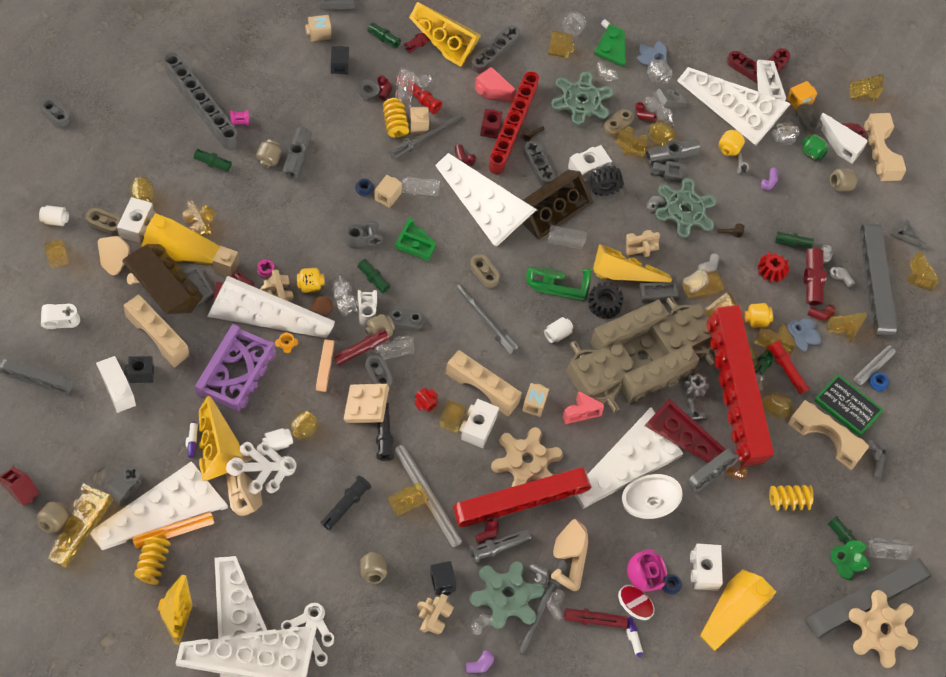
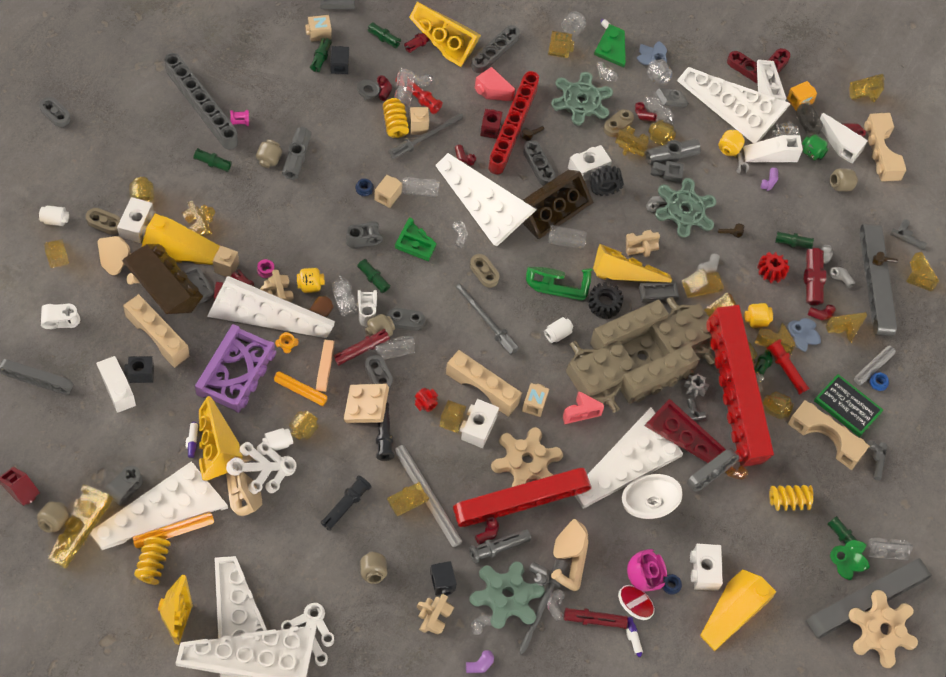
none -> light orange axle [274,371,327,406]
none -> dark green pin [310,38,332,72]
none -> clear arm [452,221,469,248]
none -> white slope [743,135,803,162]
none -> dark brown hand [872,252,898,266]

